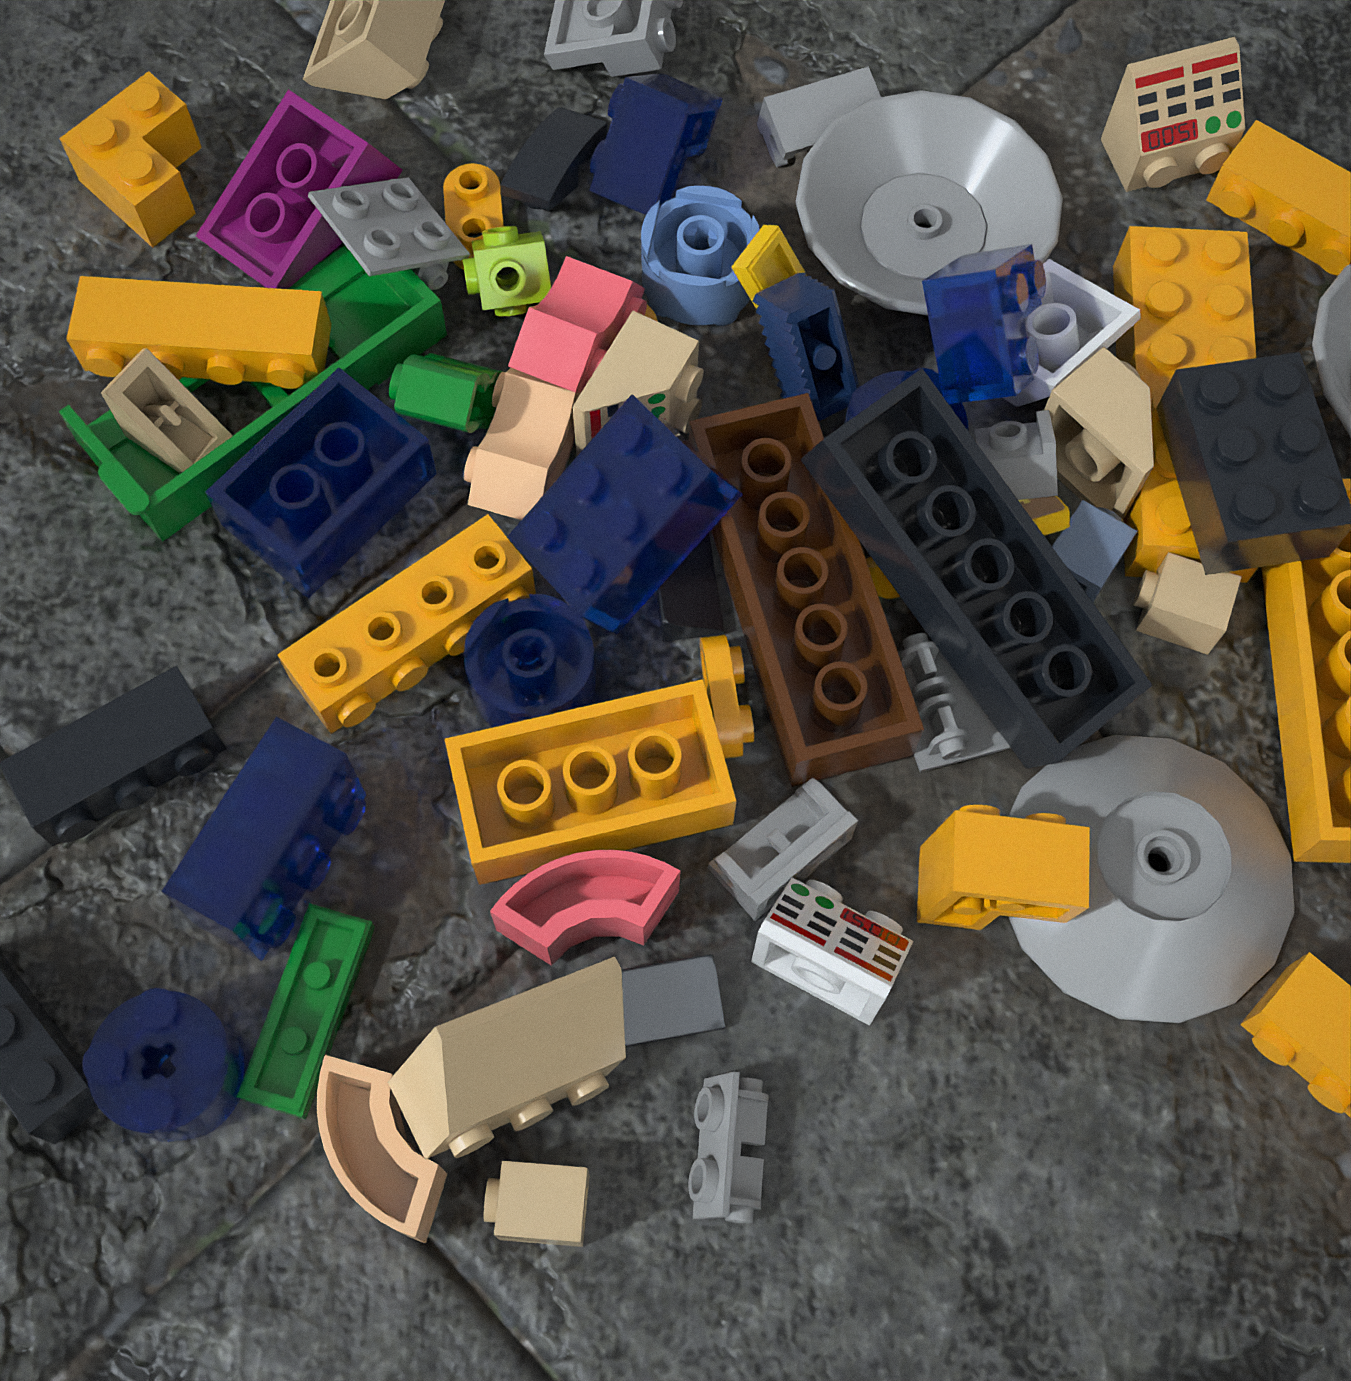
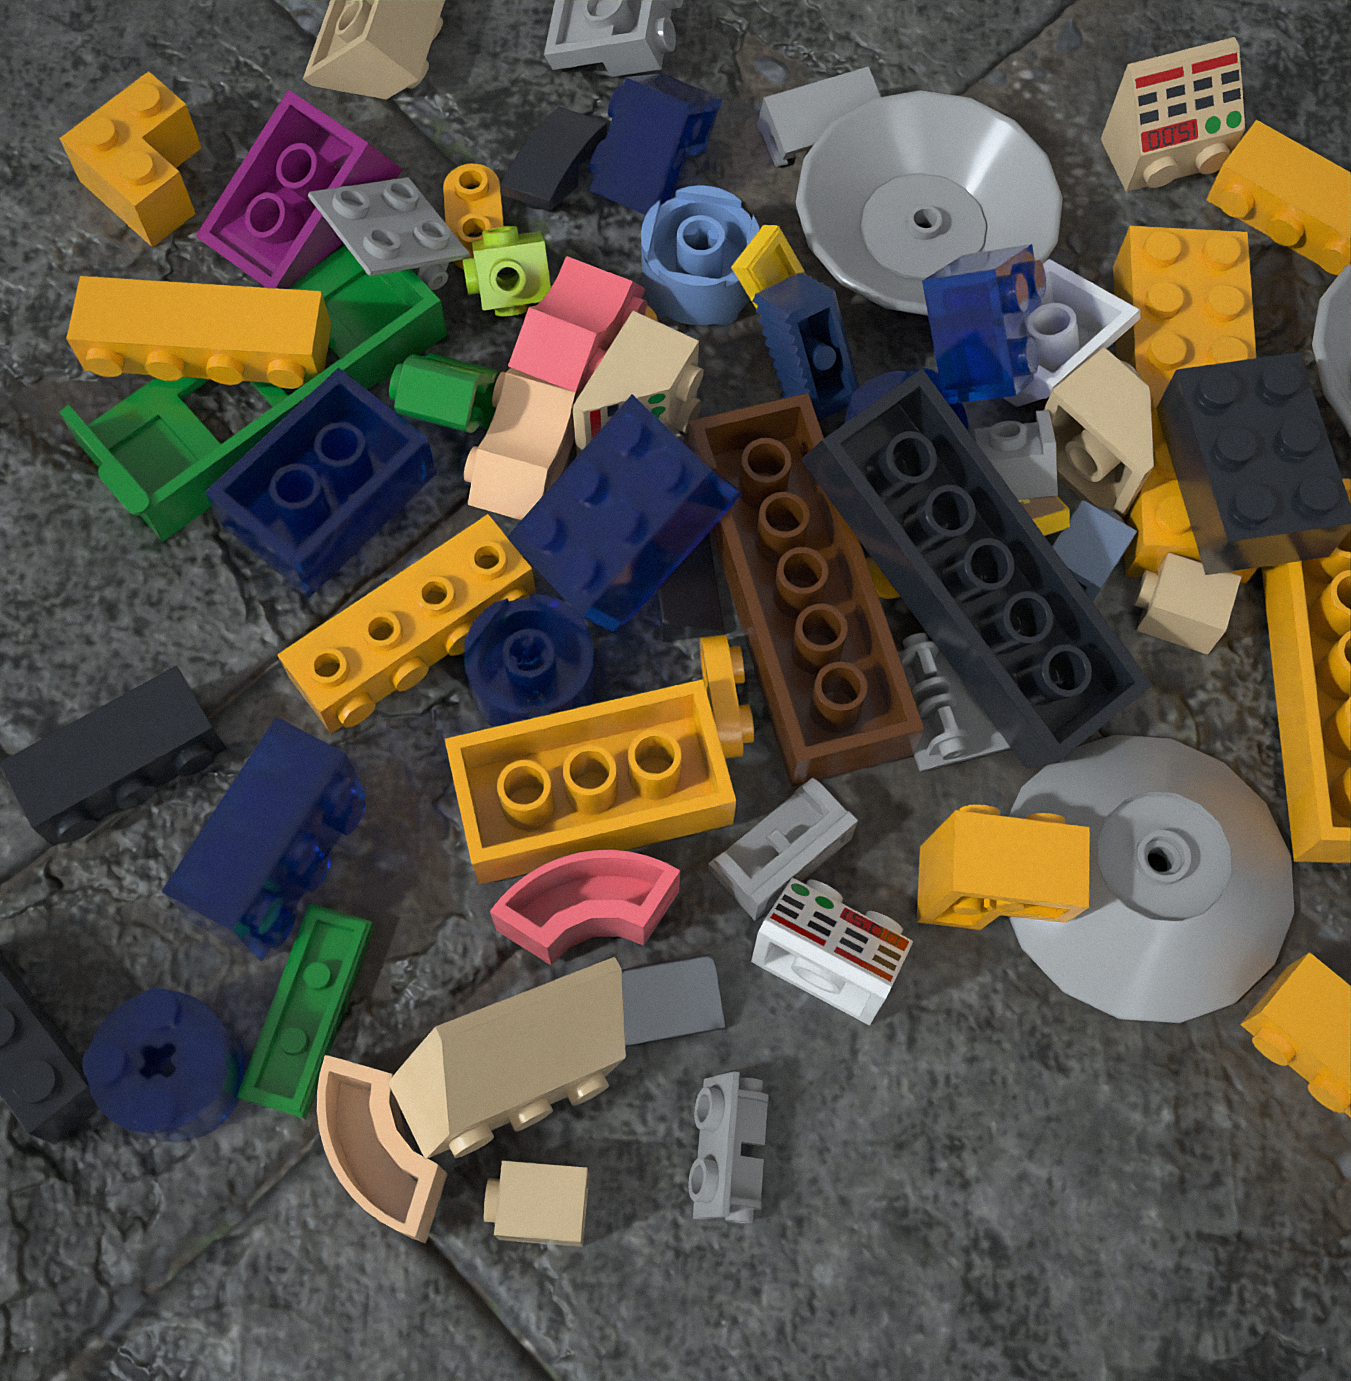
tan slope [101,348,233,473] -> none

